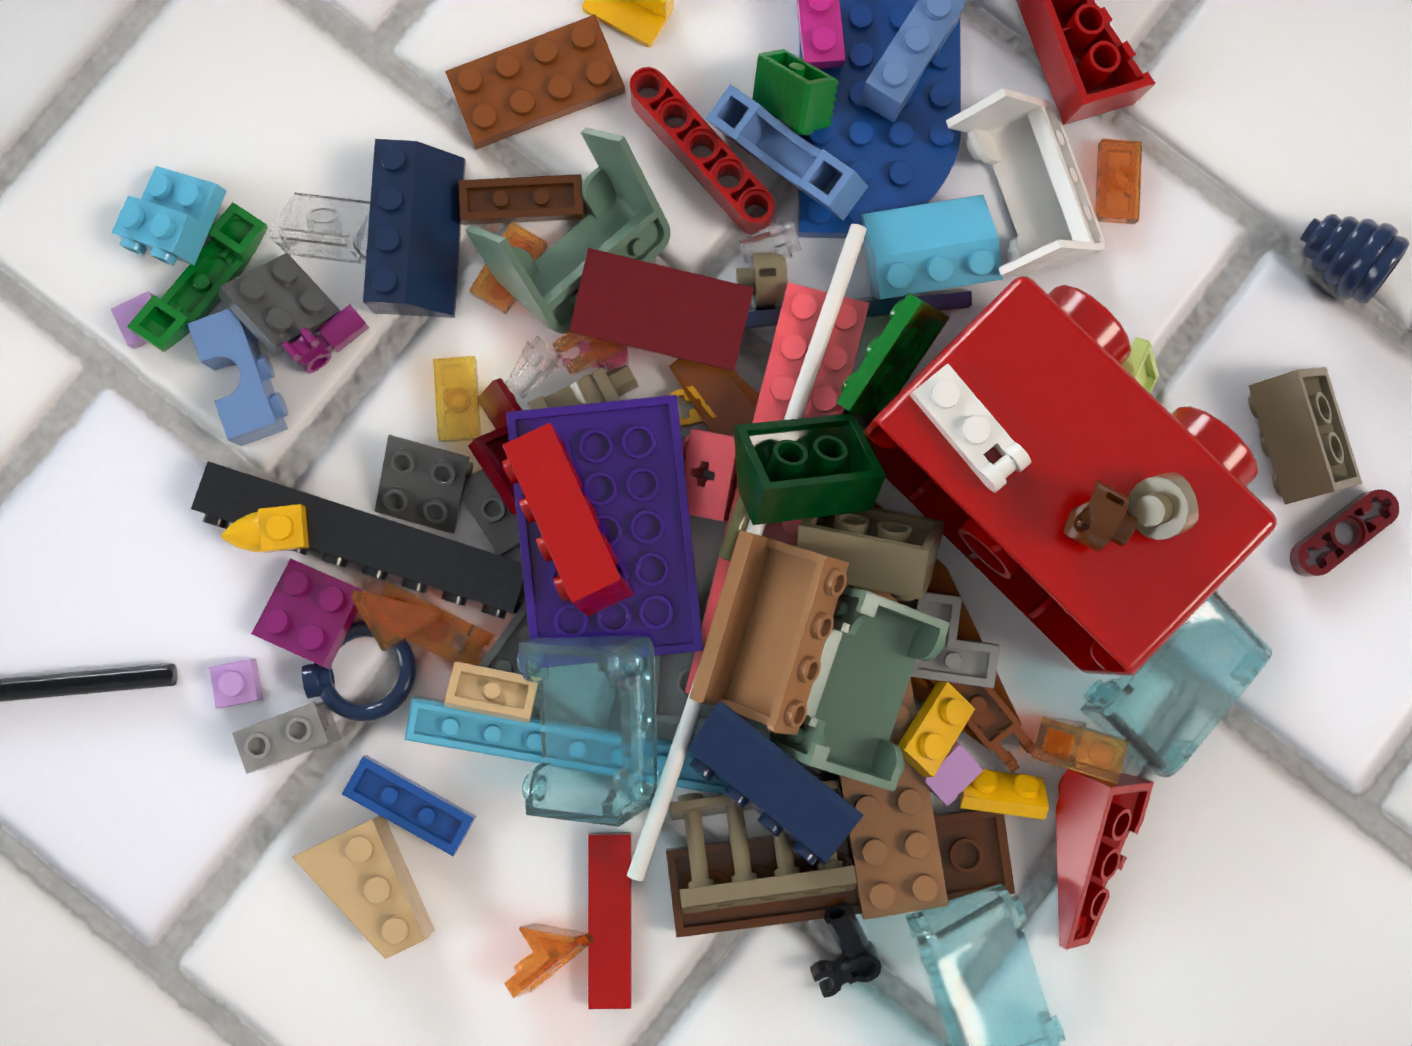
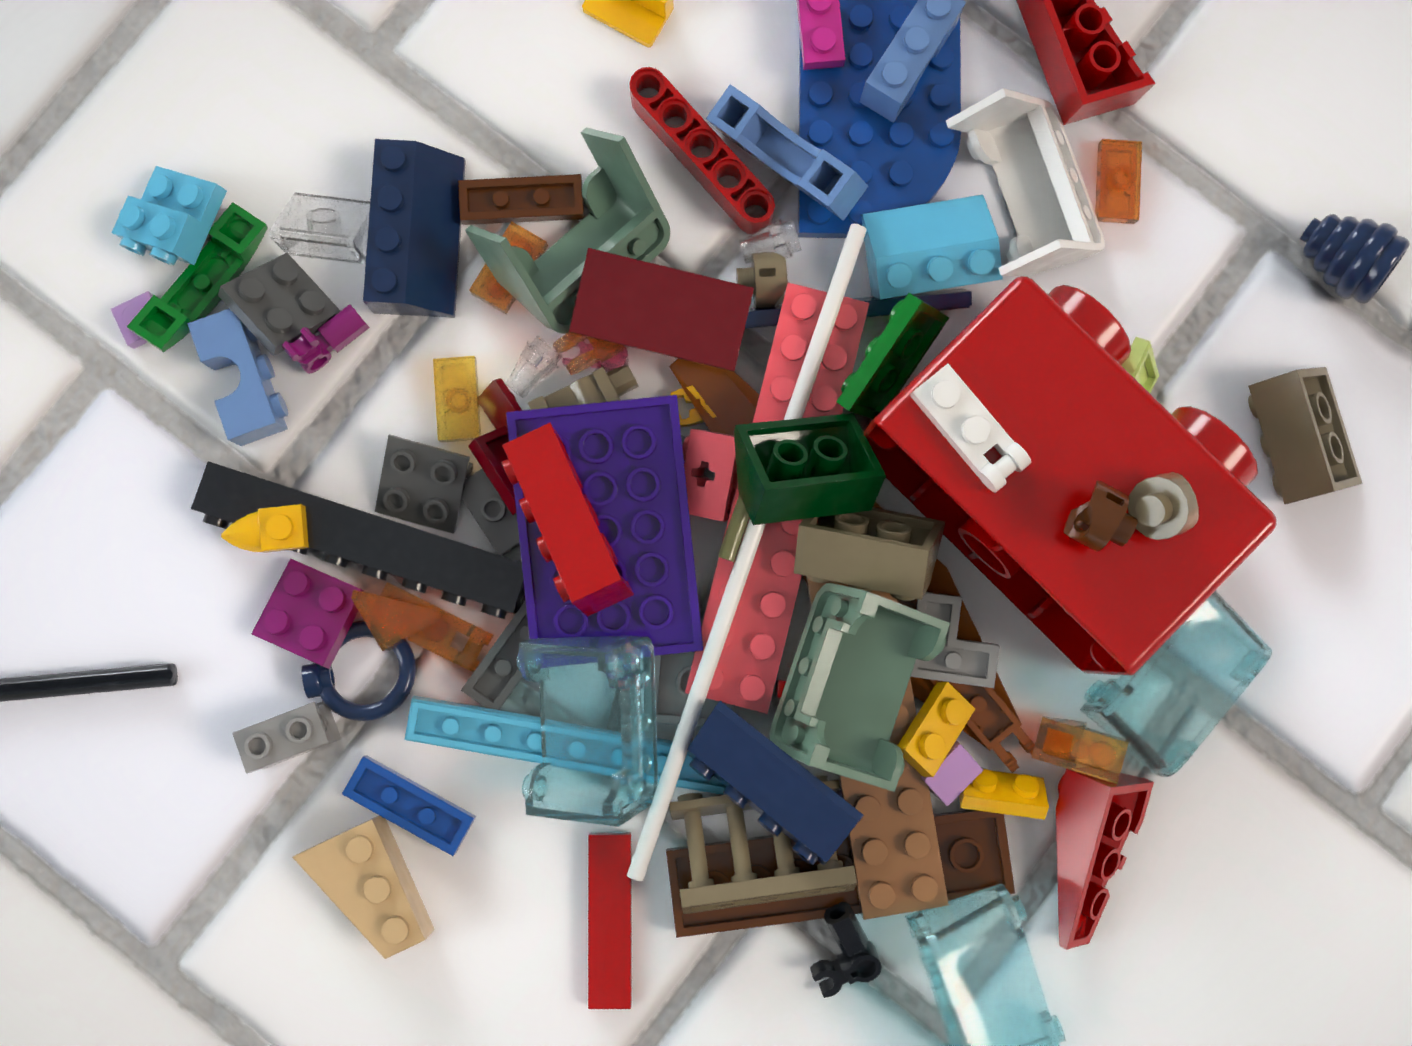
lavender plate [209,659,263,709] -> none
tan plate [444,661,539,724] -> none
dark orange plate [445,15,625,150] -> none
clear orange slope [504,923,595,998] -> none
medium nougat panel [689,530,849,735] -> none
green brick [752,49,839,135] -> none
dark red beam [1290,489,1399,577] -> none

